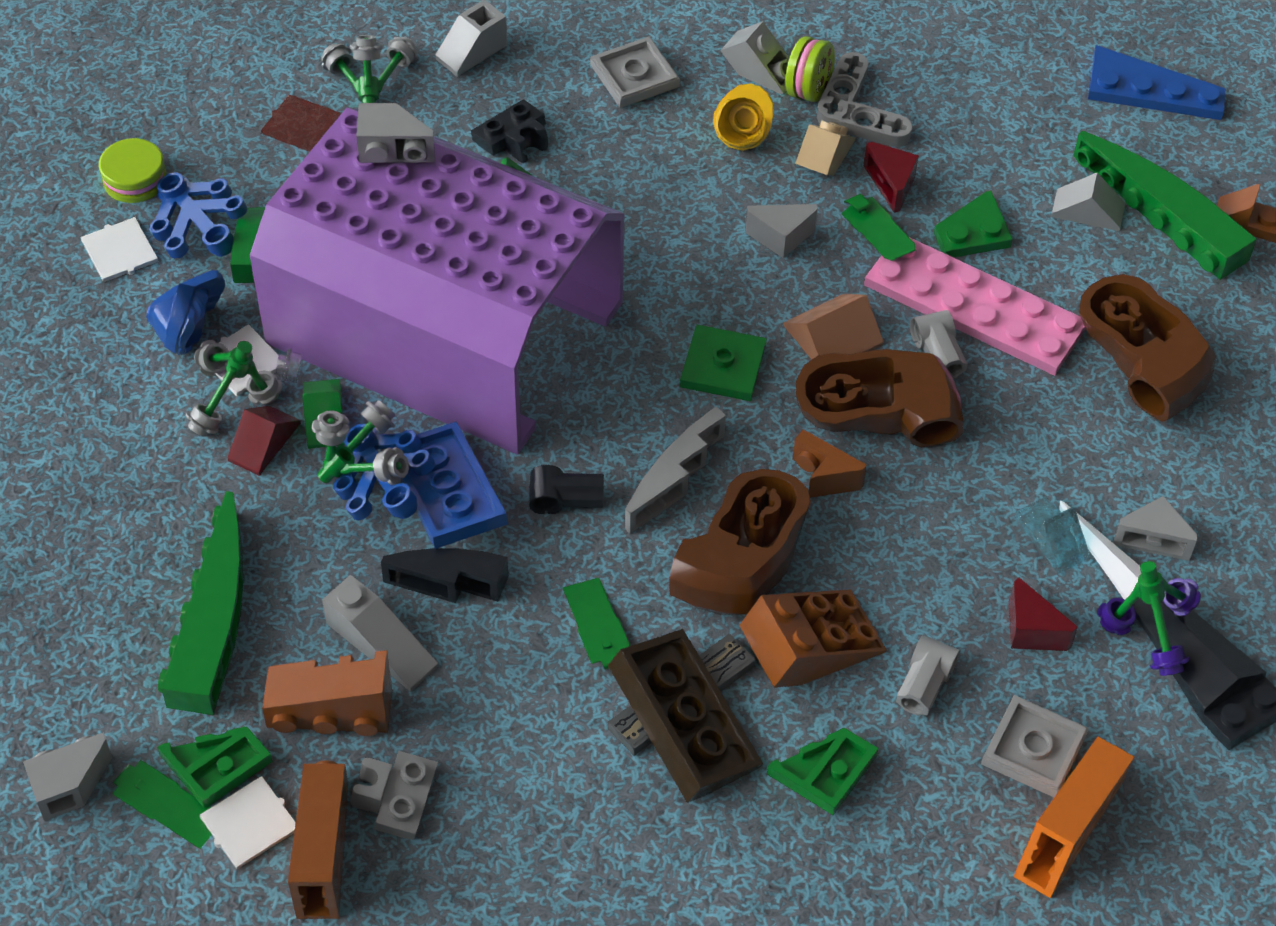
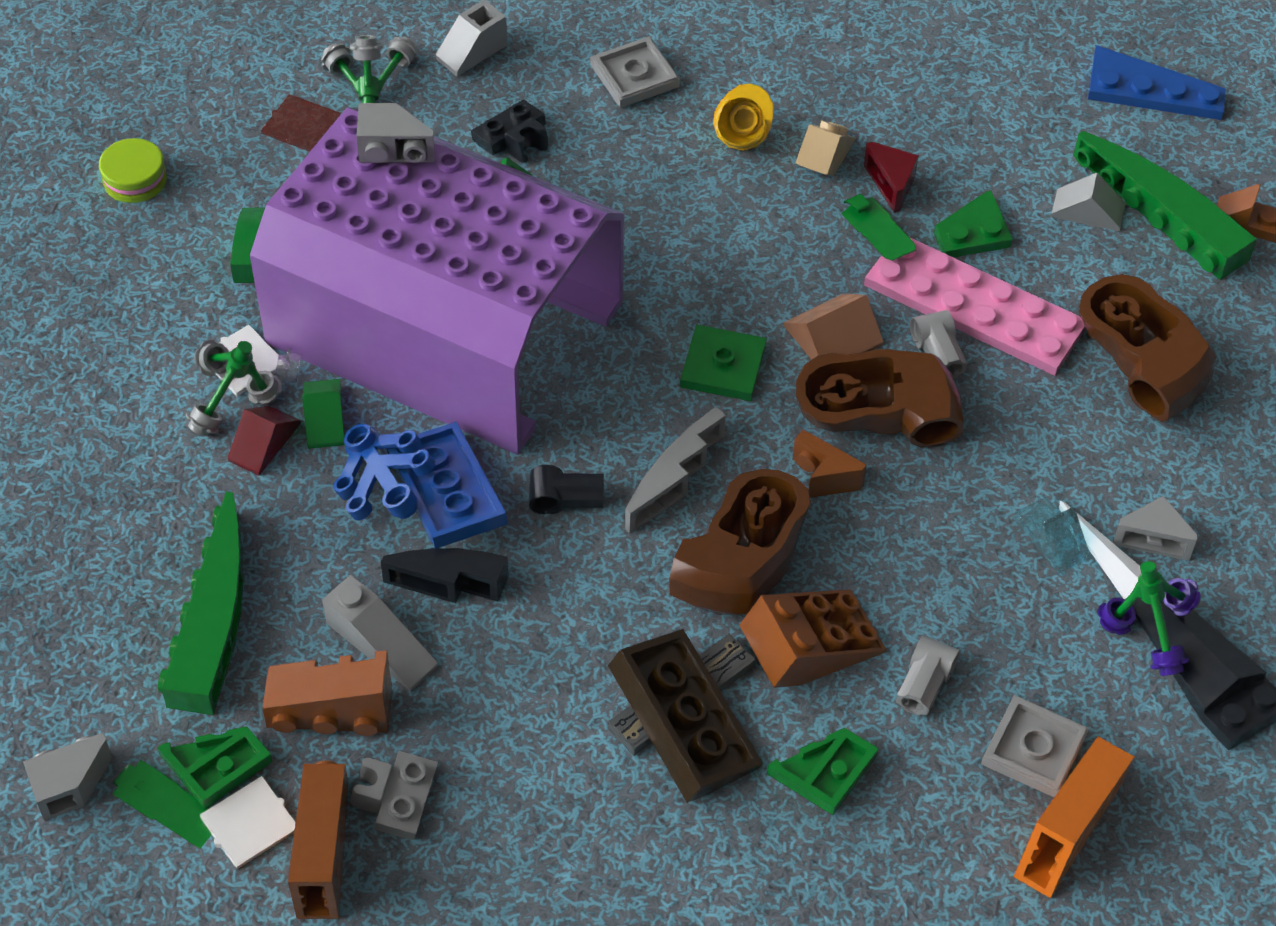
white piece [81,217,158,282] -> none
blue hair [146,270,225,355] -> none
blue plant [149,172,247,259] -> none
light grey plant [312,400,409,485] -> none
green piece [562,577,630,670] -> none
light grey slope [720,21,789,94] -> none
light grey slope [745,204,818,258] -> none
lime head [785,36,835,103] -> none
light grey beam [817,52,912,147] -> none
dark red slope [1009,577,1078,651] -> none

